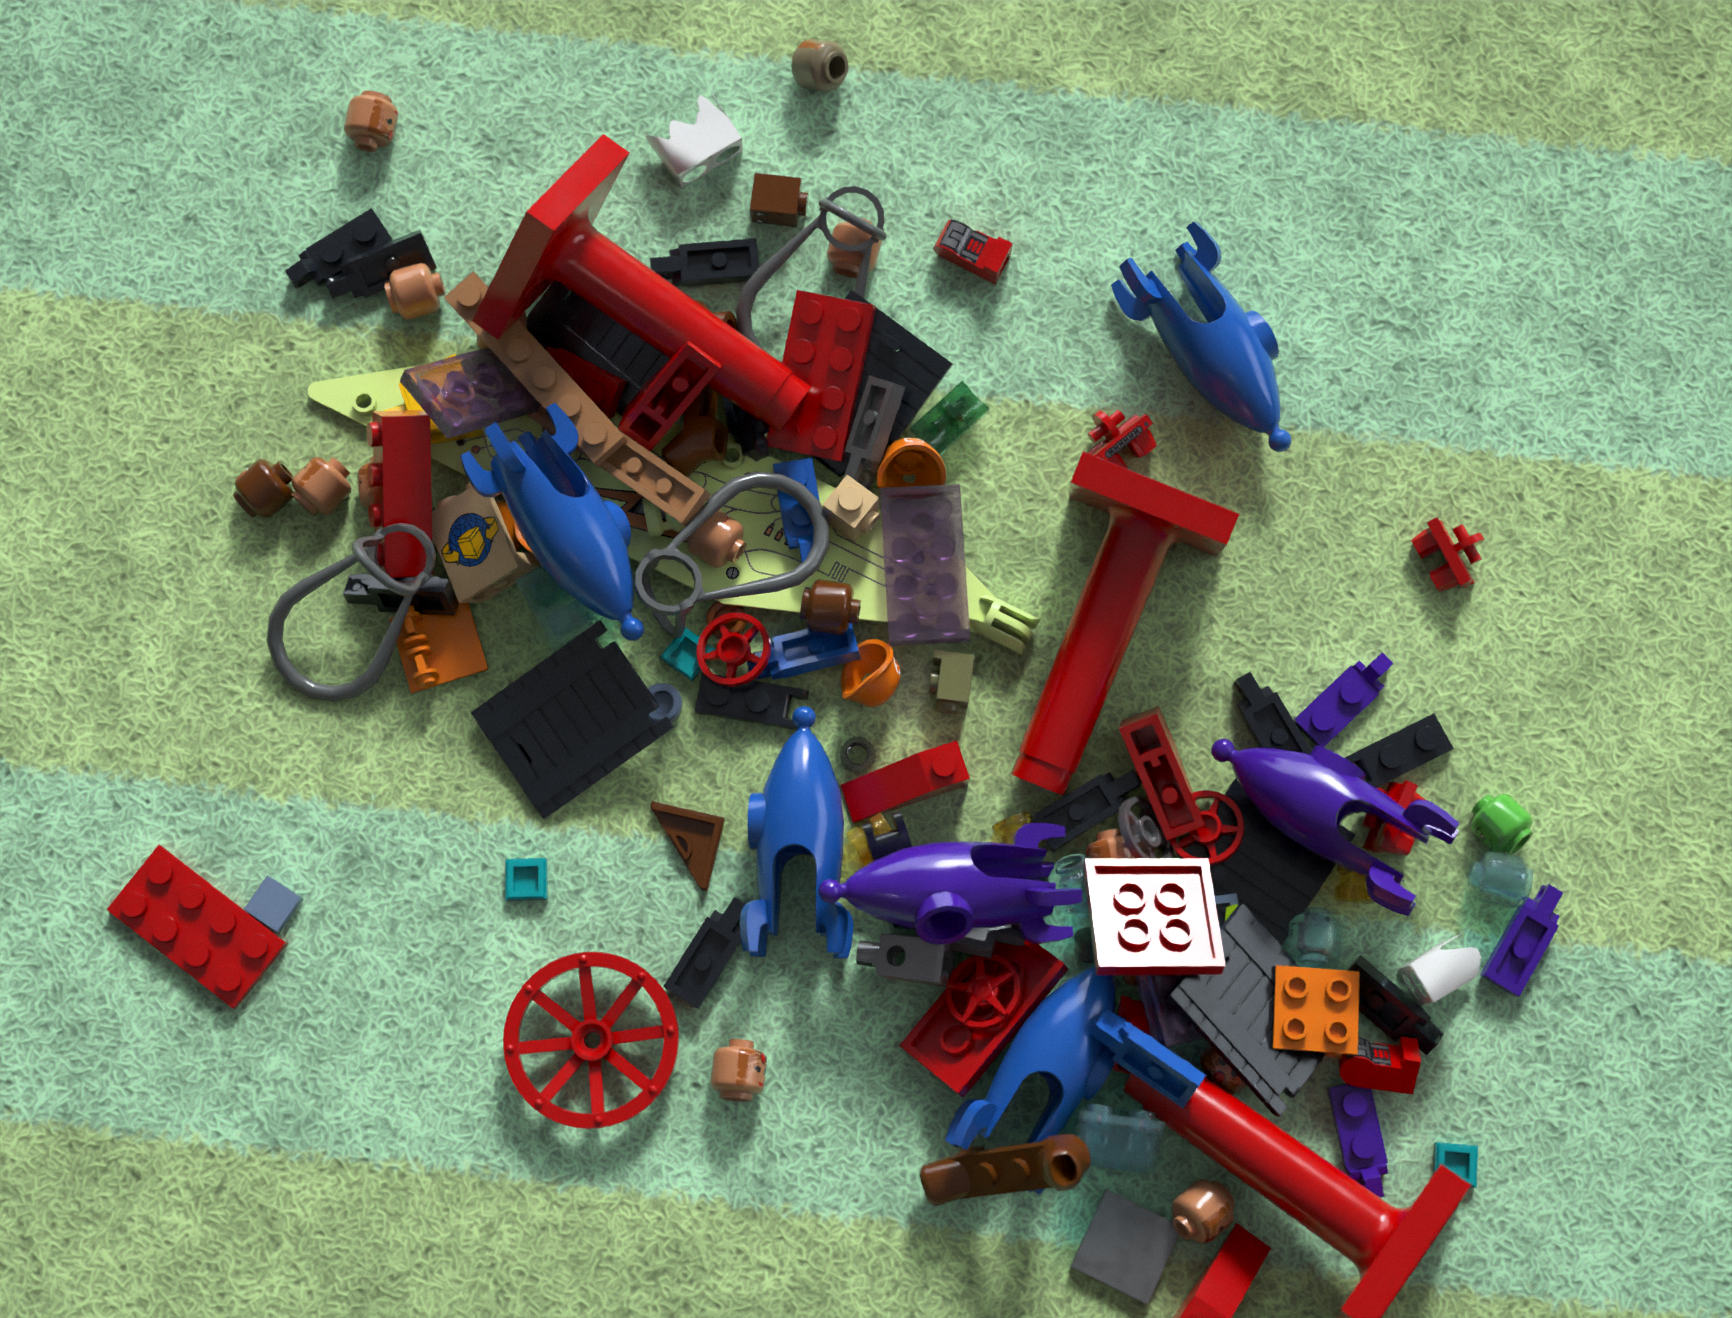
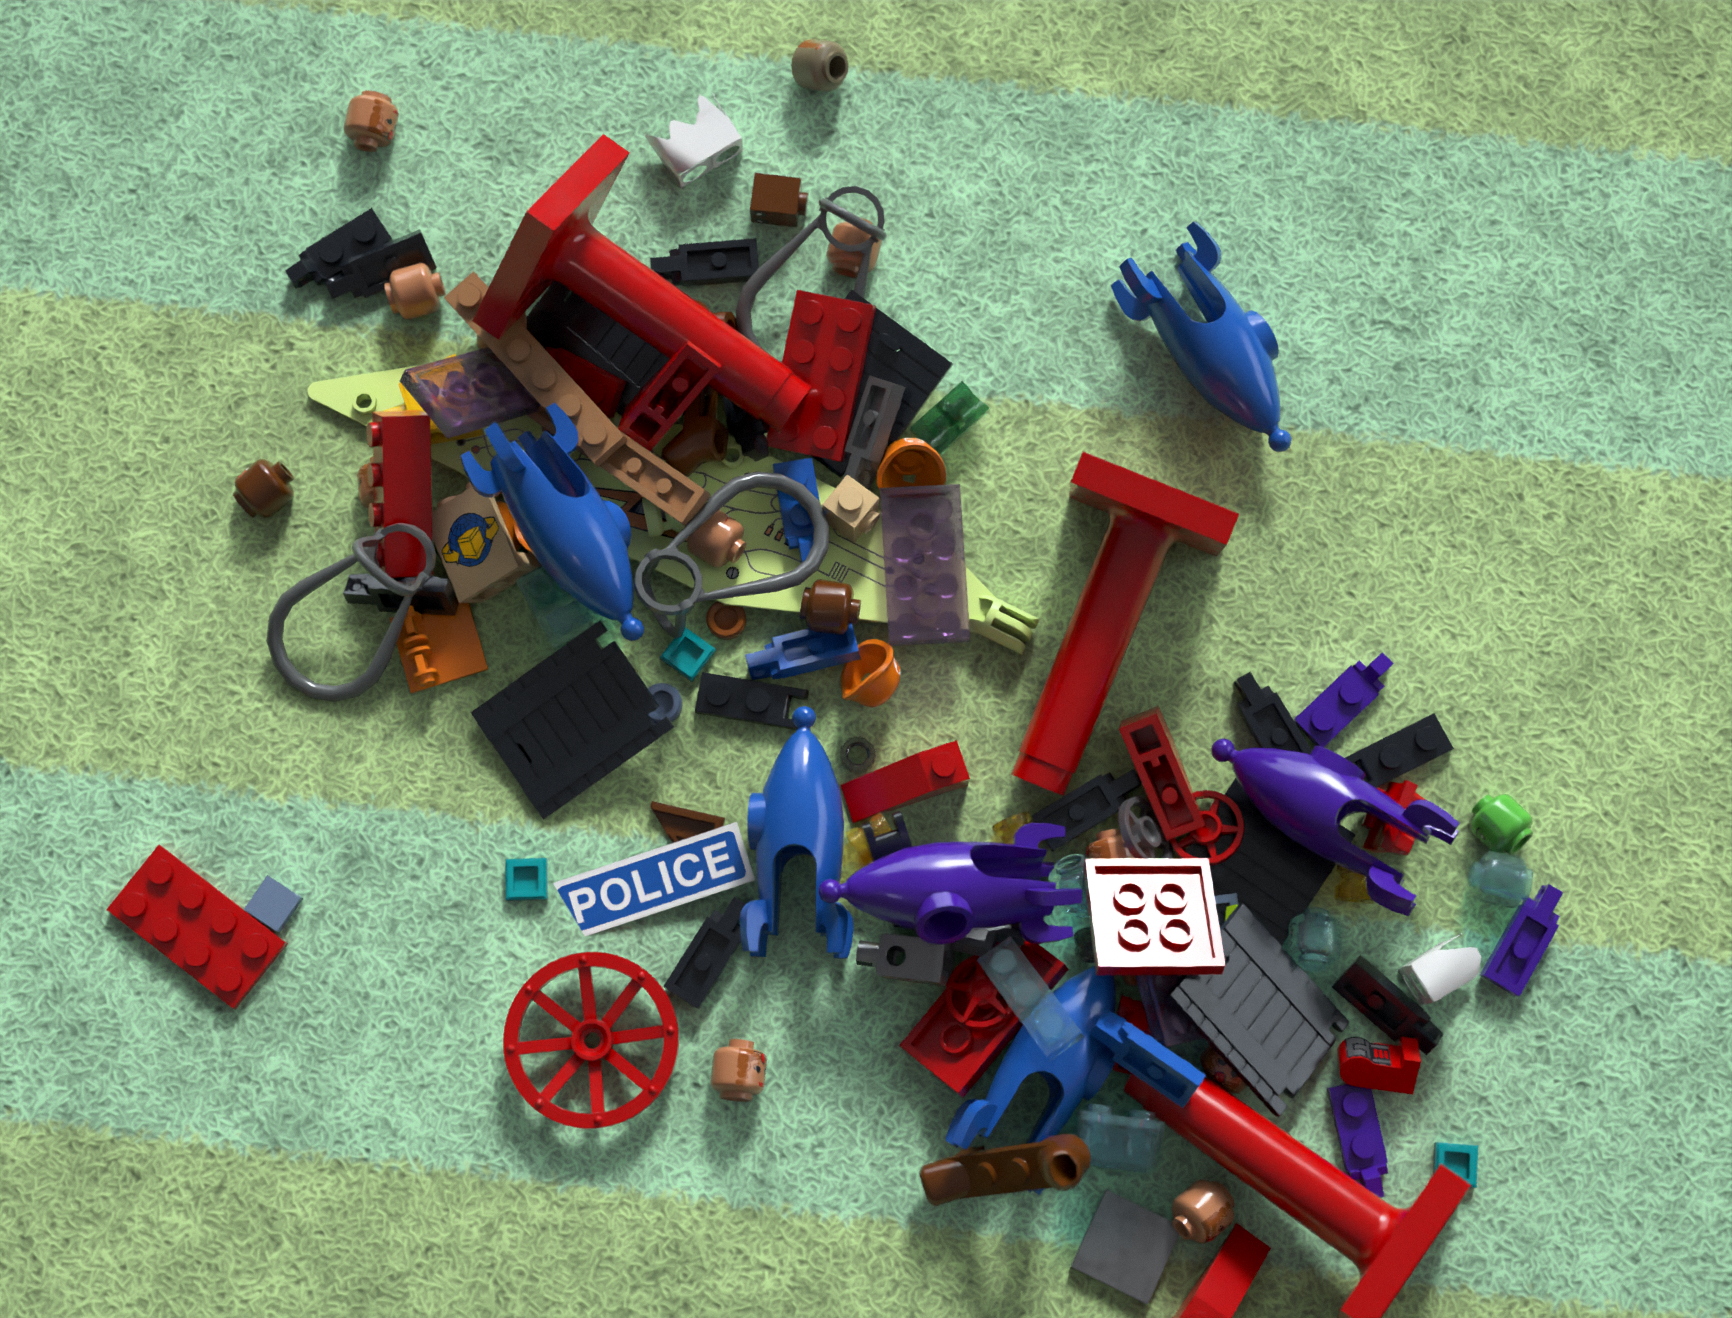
nougat head [291,457,352,516] -> none
red wheel [696,613,771,687] -> none
olive brick [929,650,975,714] -> none
red leg [933,220,1013,285] -> none
red hips [1086,410,1157,469] -> none
orange hinge [1273,965,1360,1058] -> none
red hips [1411,517,1485,592] -> none
none -> sticker [553,822,755,936]
none -> clear light blue plate [977,936,1084,1062]

